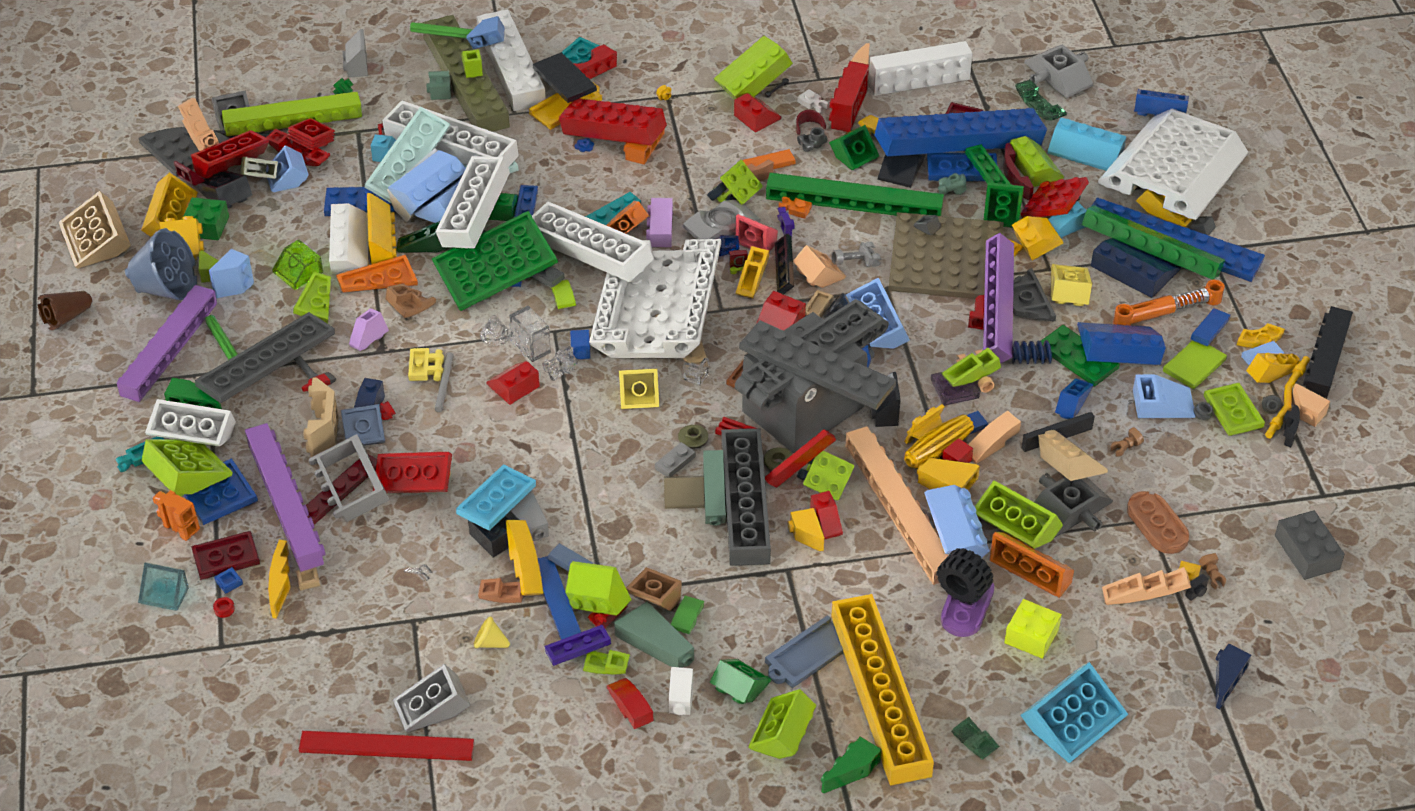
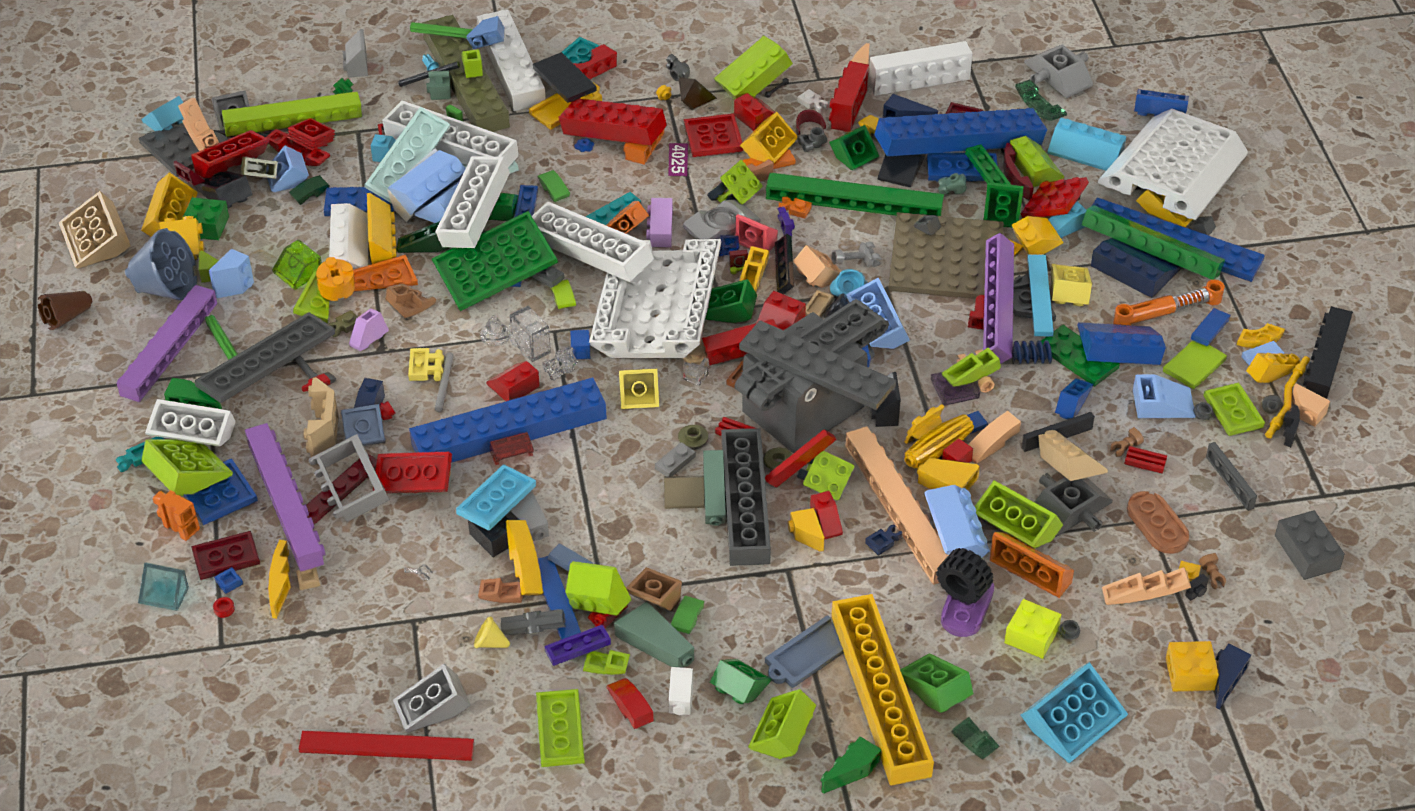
none -> medium azure slope [141,96,184,131]
none -> dark green slope [289,175,330,205]
none -> light orange brick [316,257,355,301]
none -> olive plate [329,310,358,337]
none -> black bar [398,61,460,87]
none -> blue brick [409,377,607,463]
none -> medium azure axle [422,54,439,71]
none -> bright green tile [446,105,463,121]
none -> clear red hinge [490,432,534,465]
none -> dark grey piece [500,609,566,635]
none -> lime tile [536,689,585,767]
none -> bright green slope [538,170,570,202]
none -> dark grey plate [666,54,690,81]
none -> magenta sticker [668,143,688,176]
none -> dark brown slope [679,78,716,110]
none -> red plate [684,113,743,157]
none -> red brick [702,318,777,366]
none -> green slope [705,279,757,323]
none -> yellow slope [740,112,797,163]
none -> medium azure hair [830,269,868,299]
none -> dark blue plate [865,524,902,555]
none -> dark blue slope [883,94,938,118]
none -> bright green slope [900,653,974,713]
none -> medium azure tile [1027,255,1054,337]
none -> dark grey plate [1059,620,1080,640]
none -> red tile [1124,446,1168,474]
none -> yellow piece [1166,641,1219,692]
none -> dark grey tile [1206,442,1257,511]

